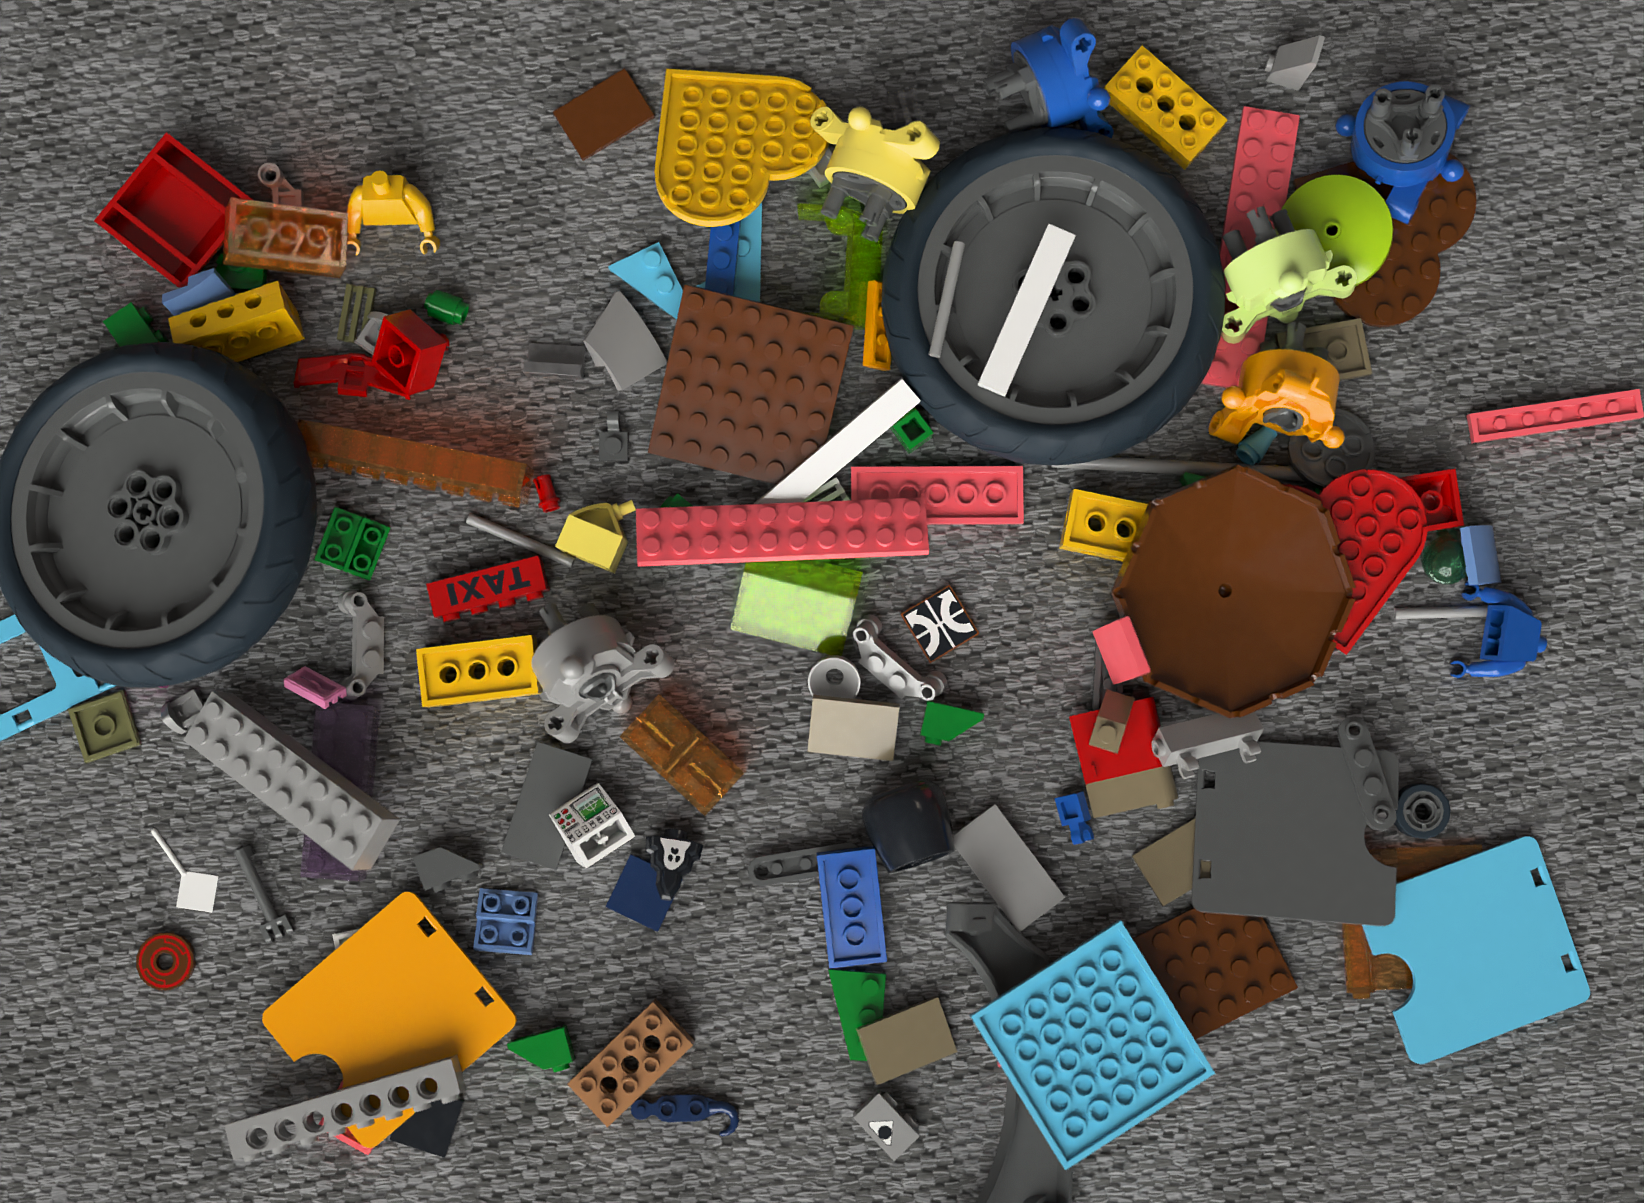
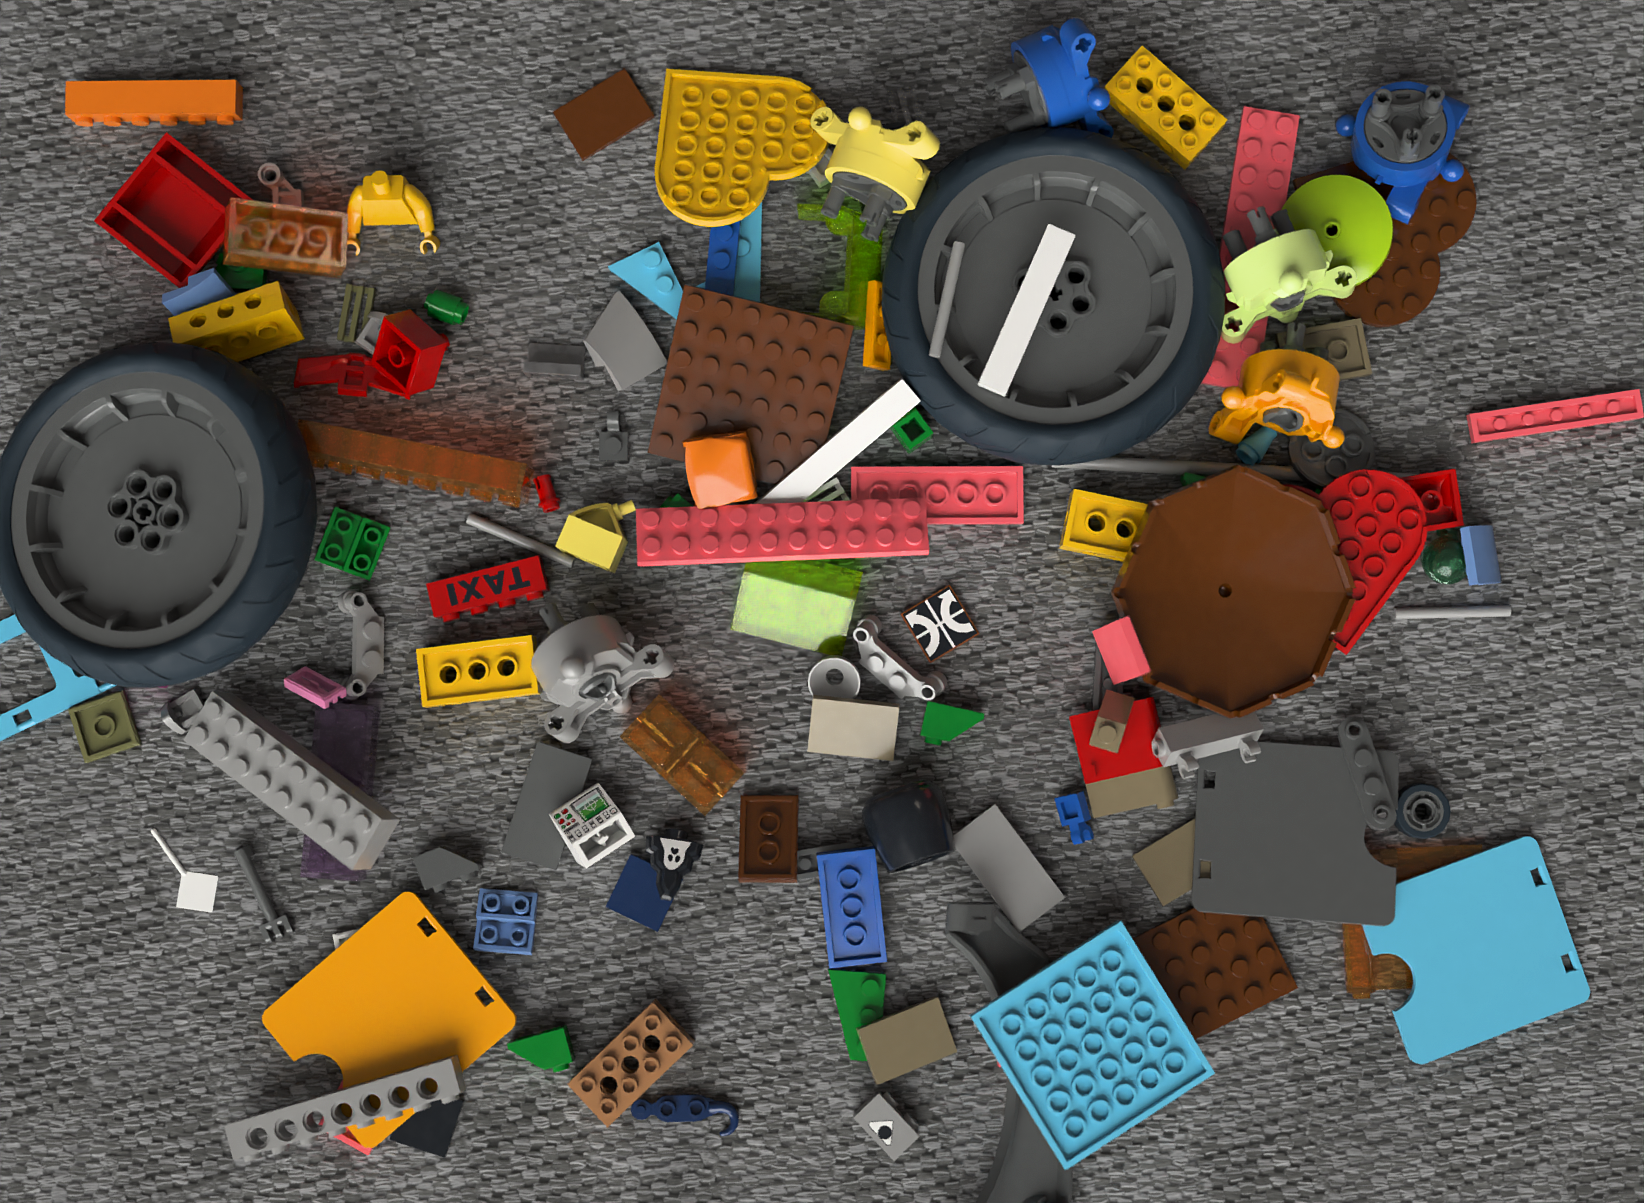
green brick [103,302,169,347] -> none
reddish brown tile [136,932,196,990] -> none
light grey slope [1264,35,1325,91] -> none
blue torso [1450,582,1547,678] -> none
none -> orange brick [65,80,243,127]
none -> orange piece [683,431,758,509]
none -> reddish brown tile [738,795,799,883]

